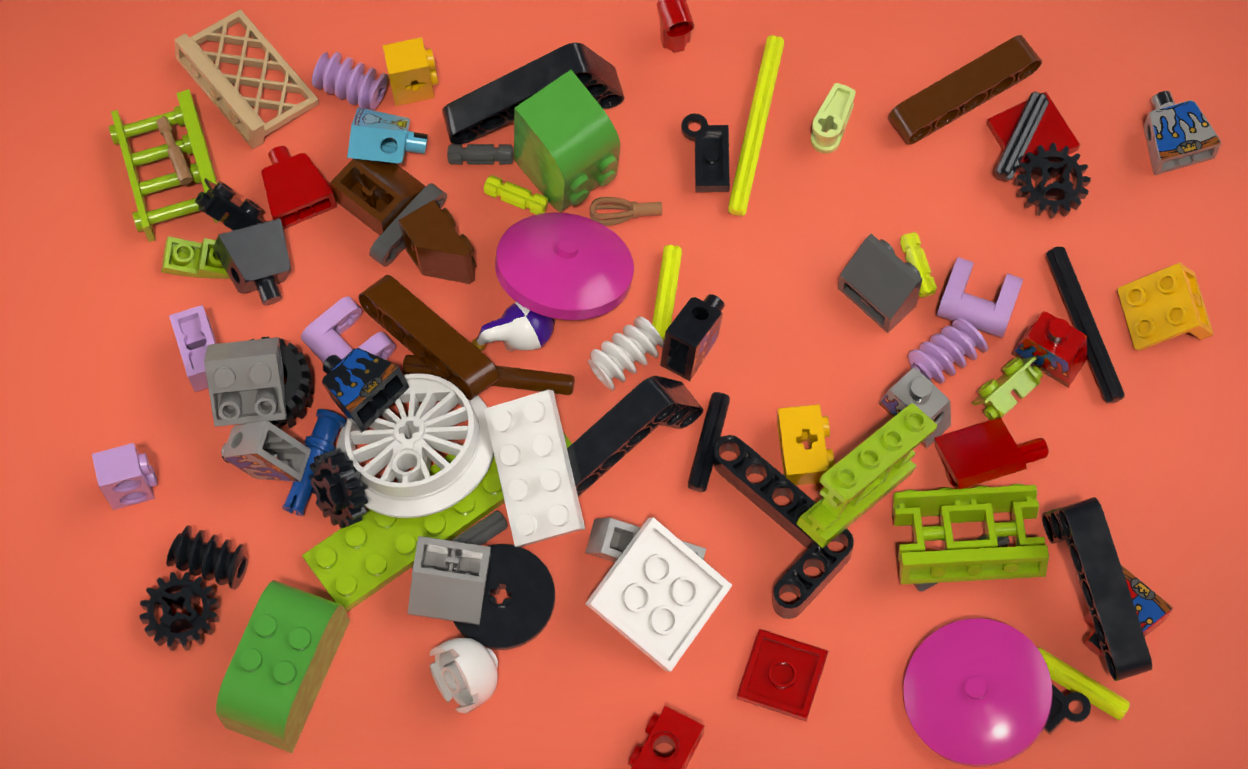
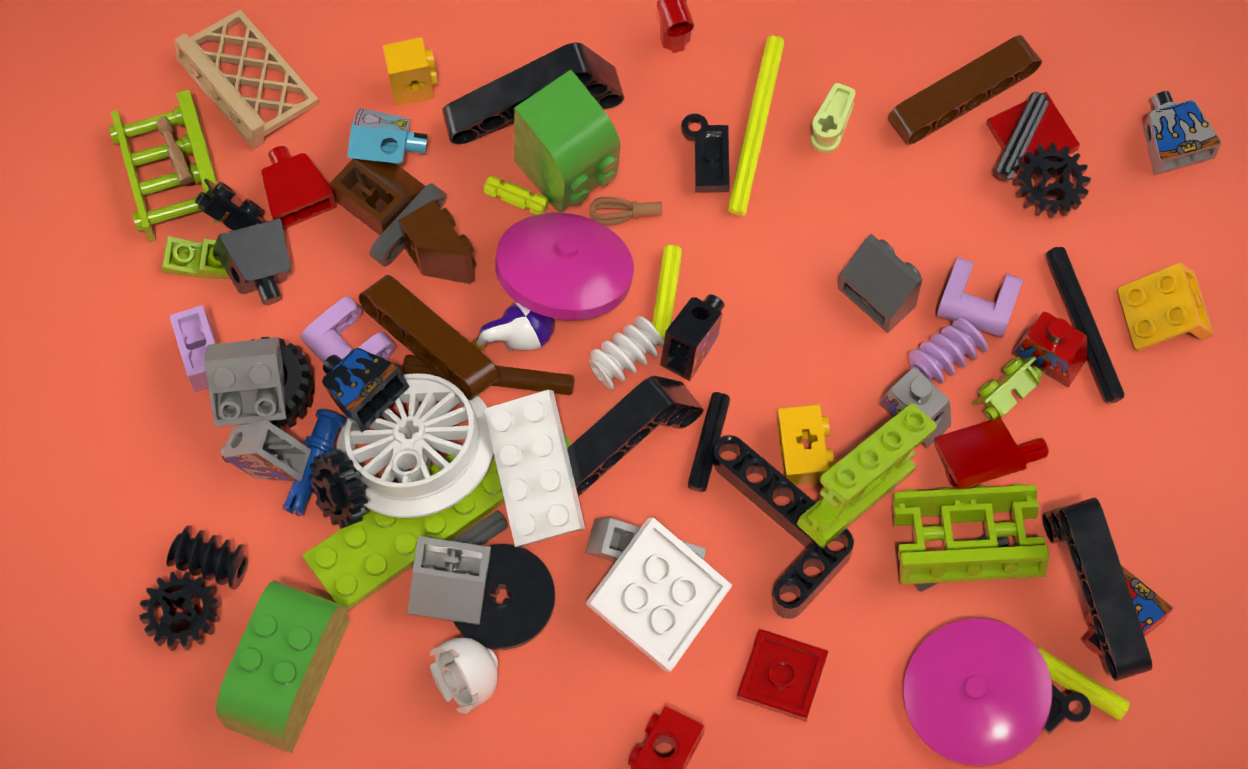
lavender brick [92,443,158,510] -> none
lavender piece [312,52,388,110] -> none
dark grey axle [447,144,514,164] -> none
neon yellow axle [900,232,937,298] -> none

